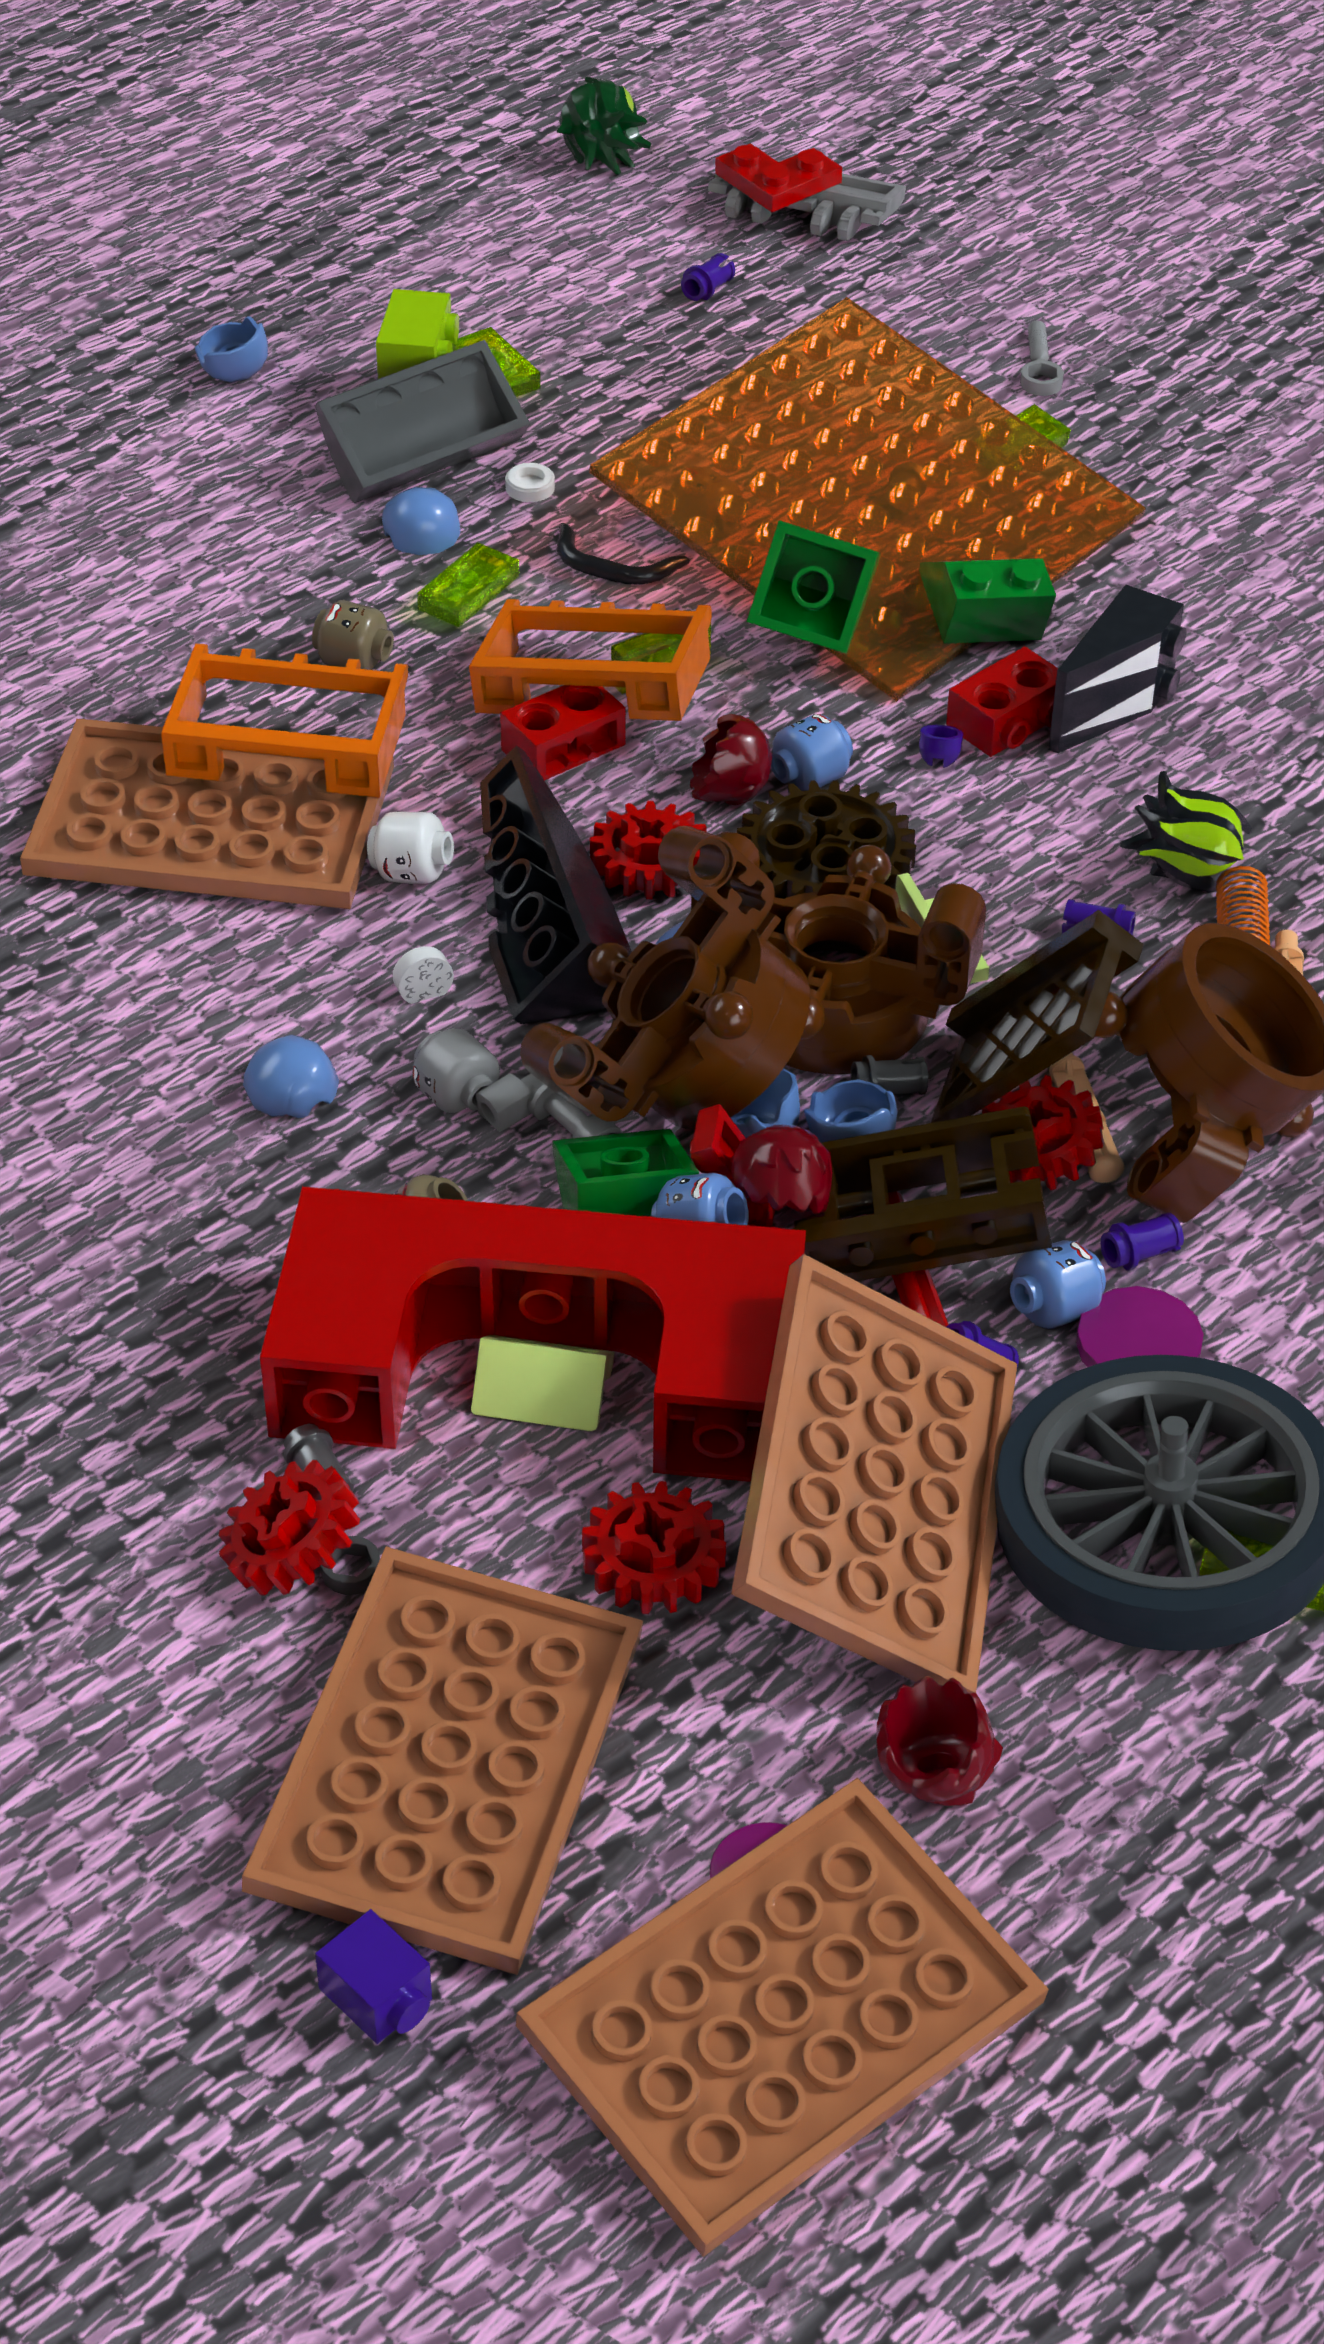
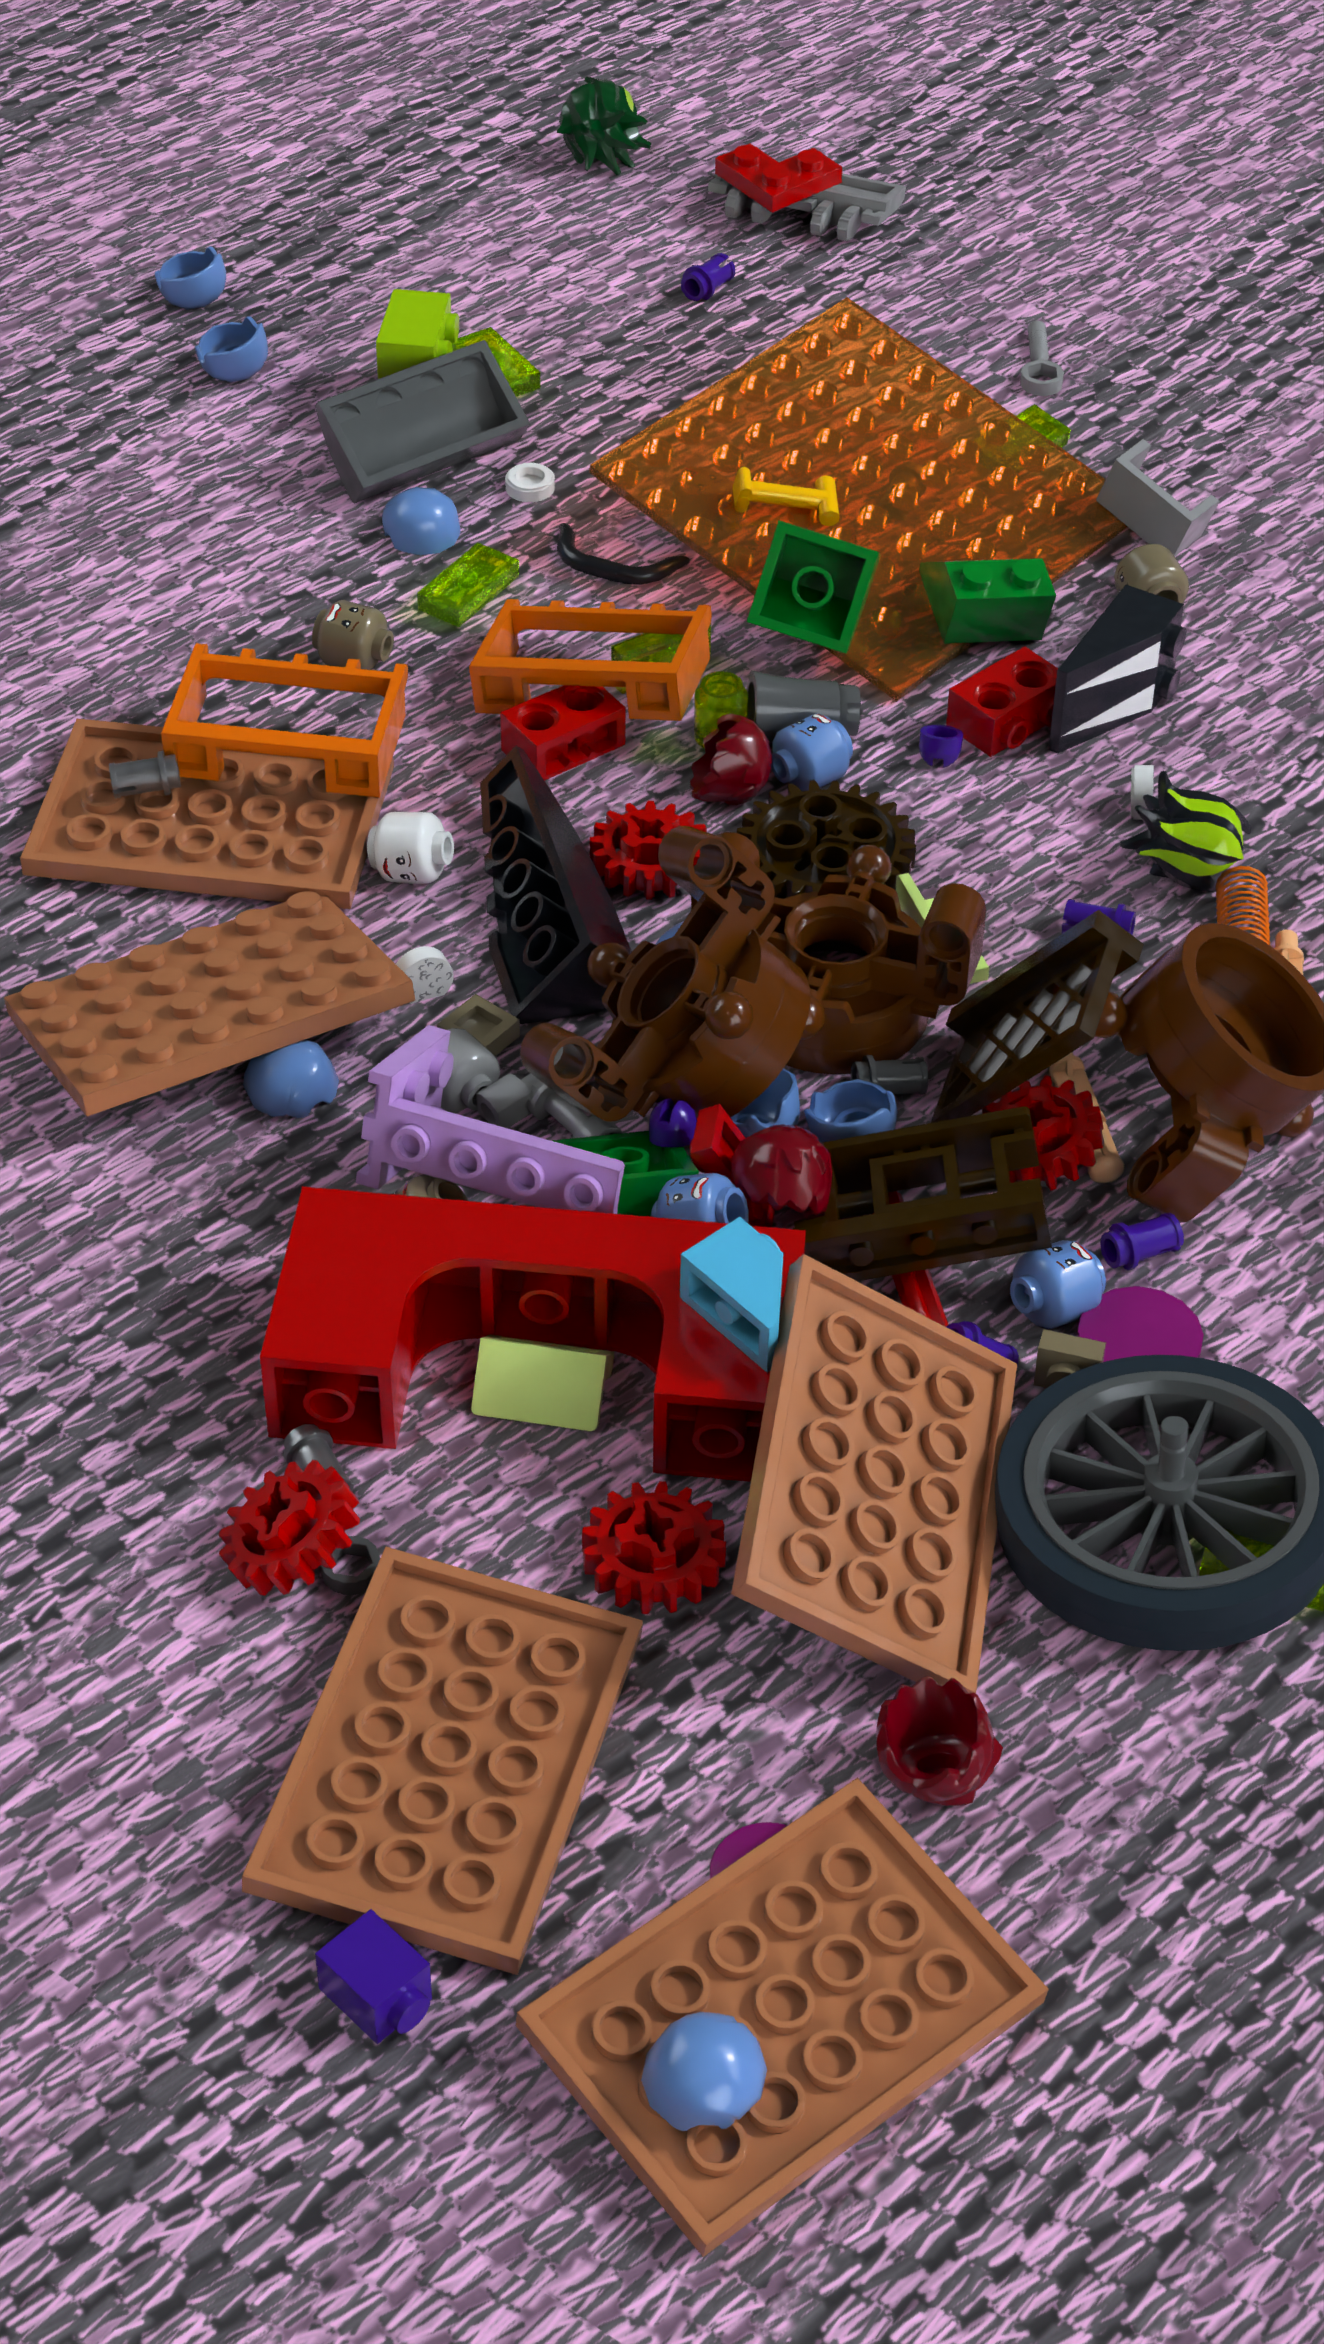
none -> nougat plate [4,891,415,1117]
none -> flat silver pin [109,751,181,799]
none -> medium blue hair [154,246,226,309]
none -> lavender bracket [356,1025,625,1214]
none -> dark tan plate [437,994,520,1056]
none -> medium blue hair [641,2012,767,2131]
none -> dark purple hinge [649,1098,697,1148]
none -> medium azure slope [680,1217,783,1373]
none -> clear neon green brick [694,671,748,749]
none -> yellow piece [732,467,840,526]
none -> dark grey plant [745,670,861,742]
none -> dark tan plate [1033,1329,1106,1388]
none -> light grey panel [1096,439,1220,556]
none -> dark tan head [1114,544,1189,603]
none -> white tile [1131,765,1154,820]

